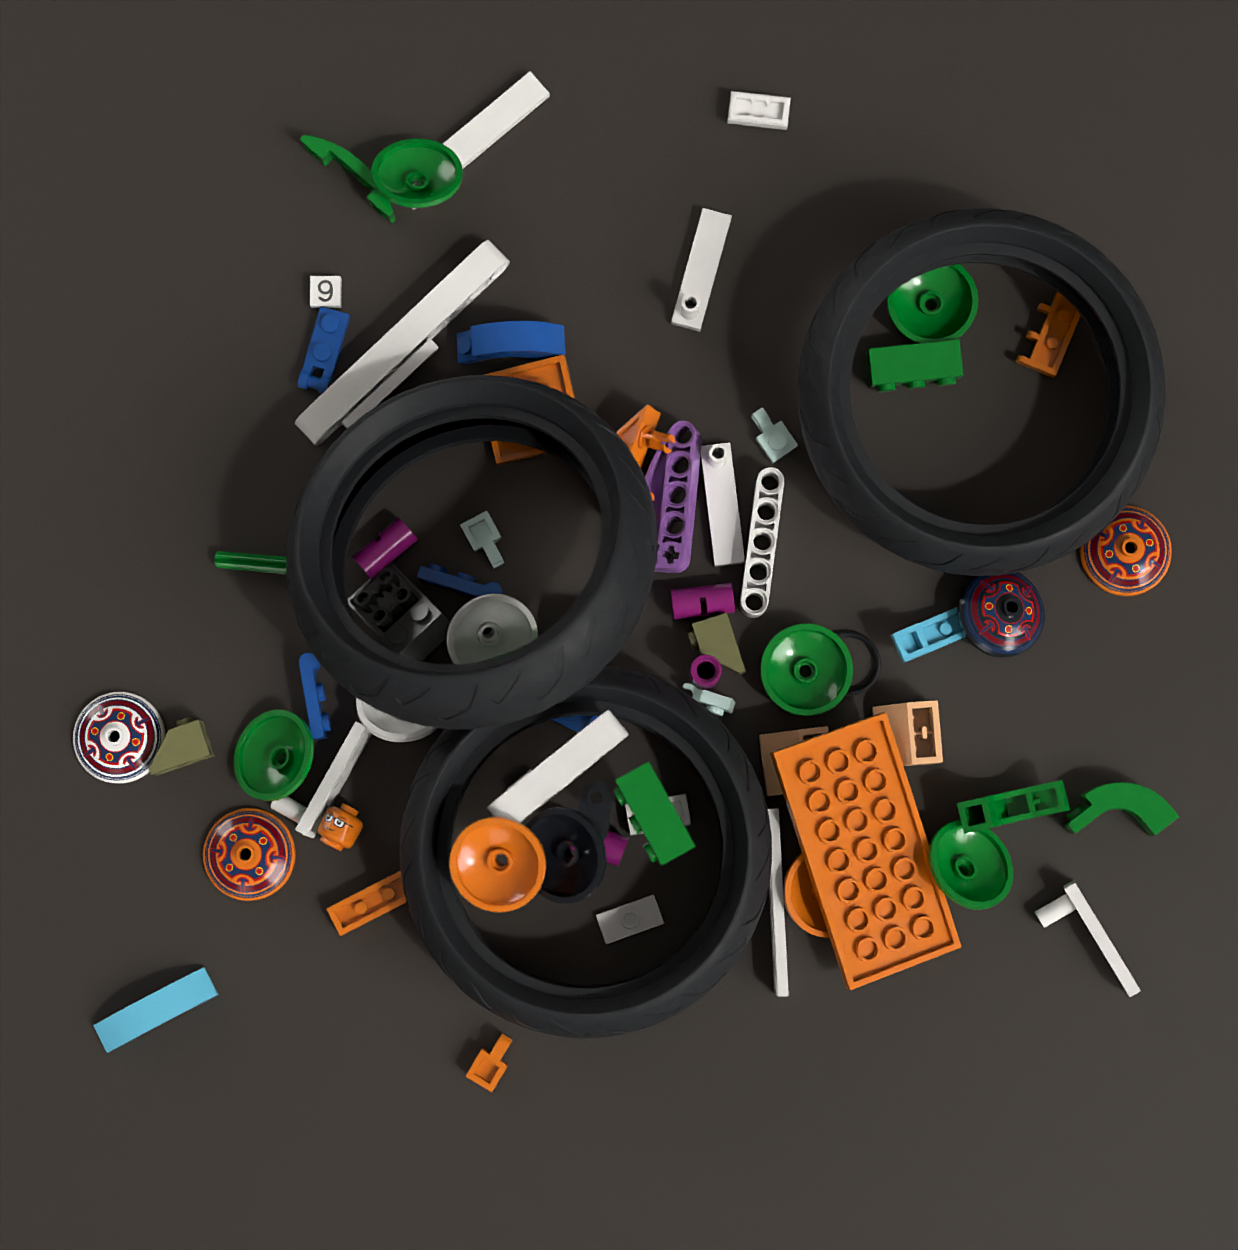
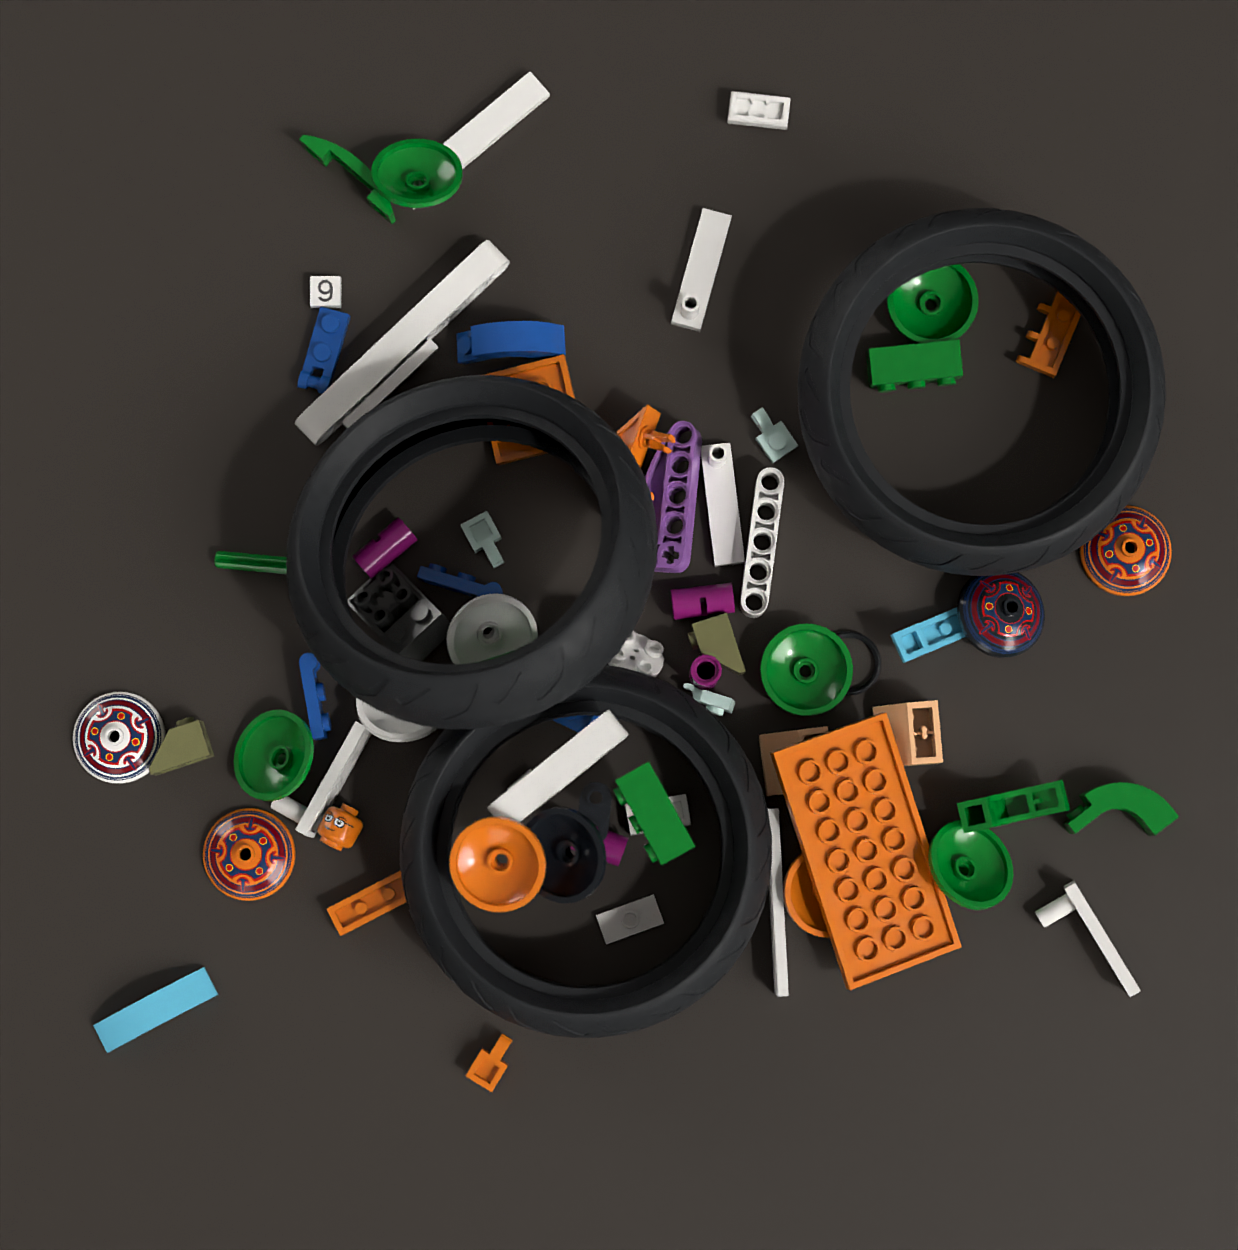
none -> white plate [608,631,664,677]

